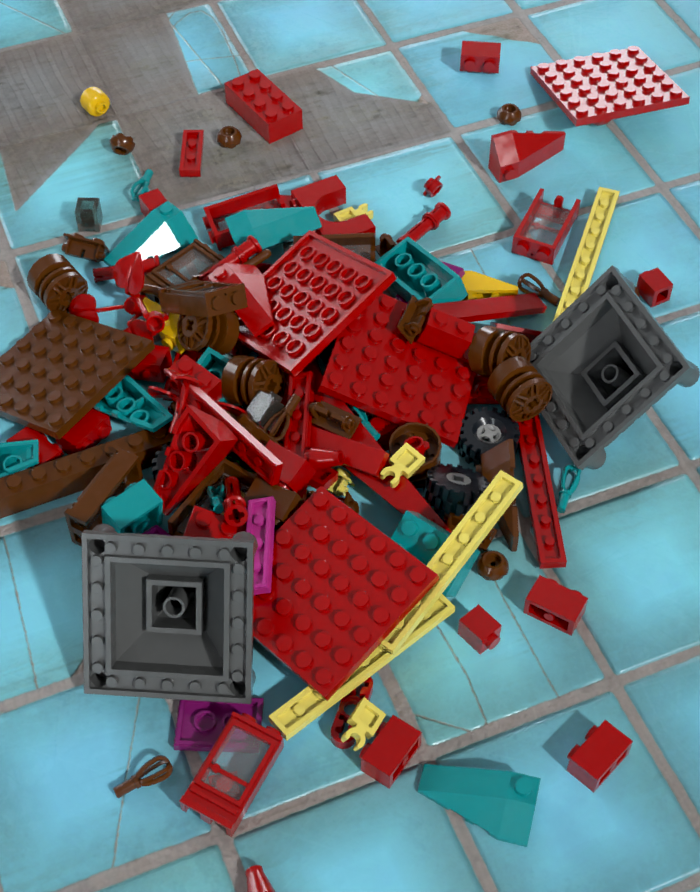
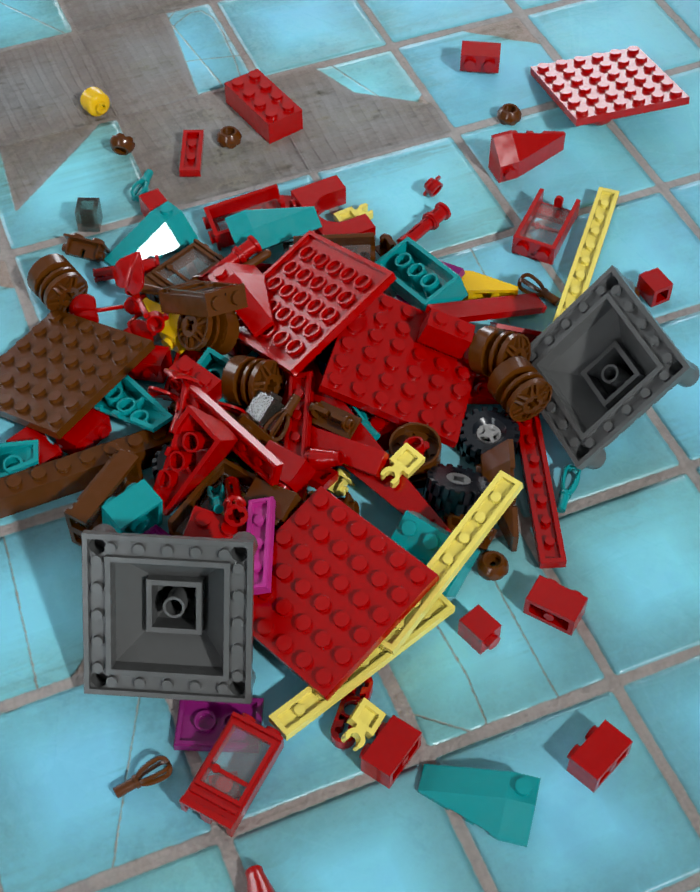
reddish brown hinge [397,295,433,344] -> none

